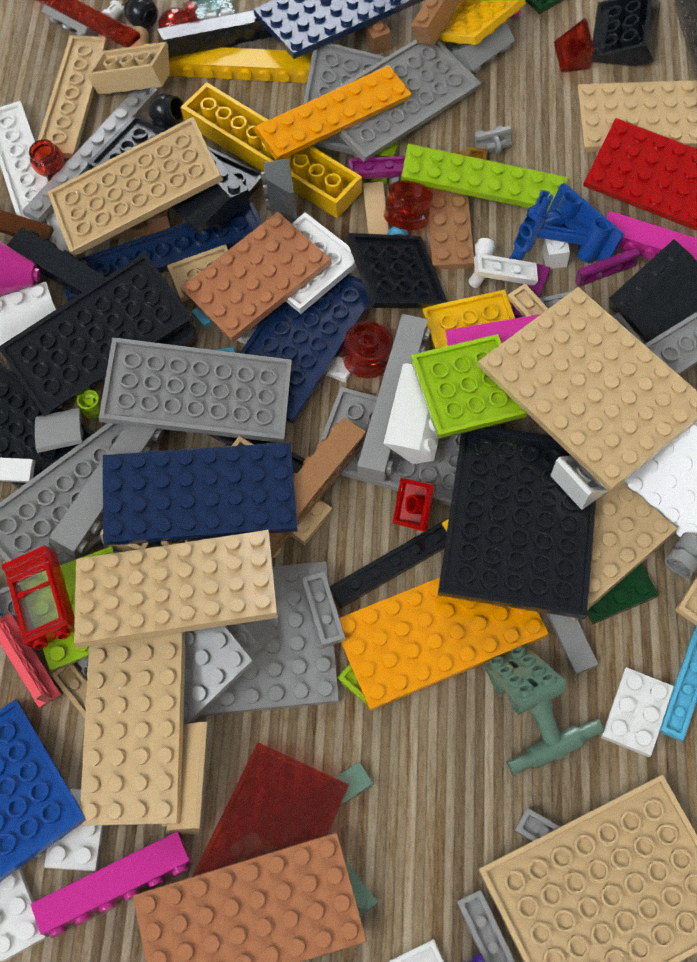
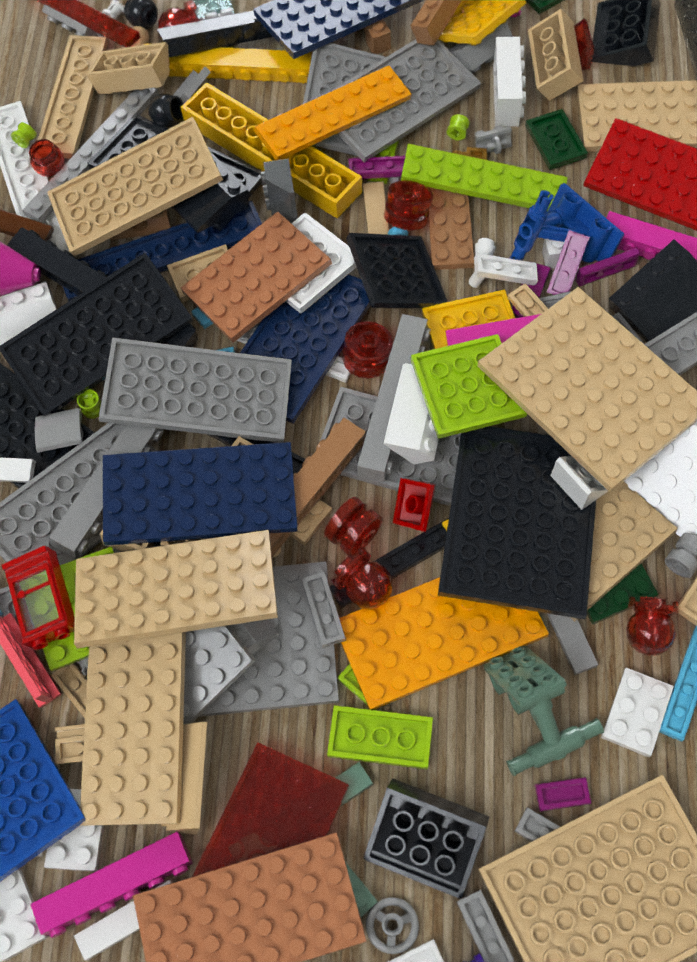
none -> lime wheel [11,122,37,148]
none -> tan plate [55,724,85,765]
none -> white tile [74,880,171,961]
none -> light grey slope [173,67,211,104]
none -> clear red wheel [324,496,383,557]
none -> lime plate [327,705,433,770]
none -> clear red tile [331,547,393,610]
none -> black slope [363,778,490,899]
none -> light grey piece [366,897,419,954]
none -> lime wheel [447,114,470,140]
none -> white brick [493,37,526,127]
none -> dark green plate [525,109,588,170]
none -> tan brick [528,9,583,101]
none -> magenta tile [535,777,591,812]
none -> tile [547,230,590,295]
none -> clear red tile [626,596,680,656]

